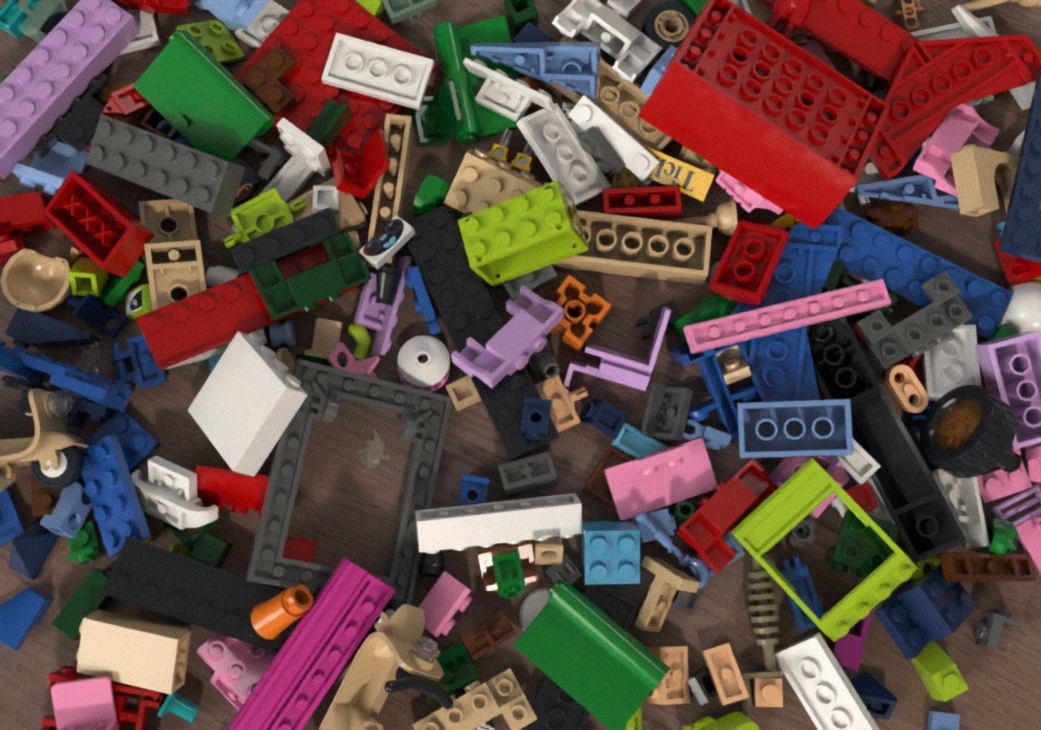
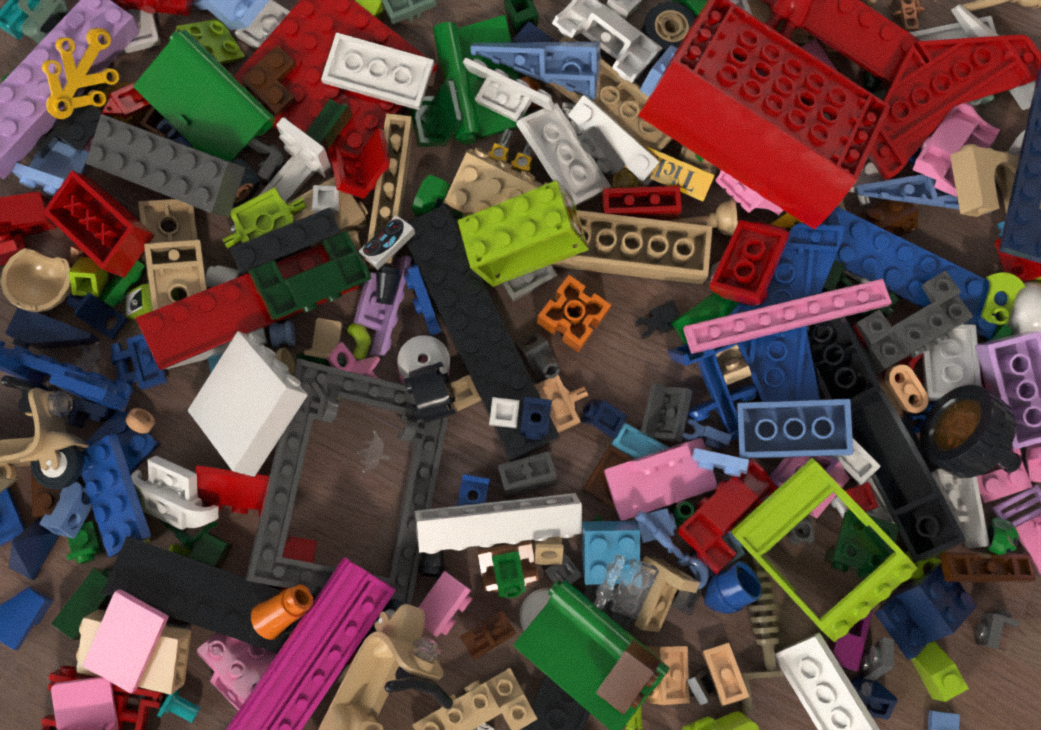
dark green bracket [424,641,480,704] -> none
lavender bracket [451,285,564,388] -> none
lavender piece [563,306,671,391] -> none
light nougat plate [752,678,783,707] -> none
blue hinge [779,554,824,632] -> none
none -> yellow plant [42,27,119,119]
none -> bright pink tile [83,589,169,694]
none -> light nougat tile [125,408,155,434]
none -> black brick [404,361,458,423]
none -> white tile [489,397,520,428]
none -> clear plate [594,555,659,619]
none -> reddish brown piece [596,640,661,715]
none -> light blue plate [692,448,749,477]
none -> blue helmet [704,561,762,614]
none -> dark grey plate [860,637,894,681]
none -> lime piece [981,272,1026,325]

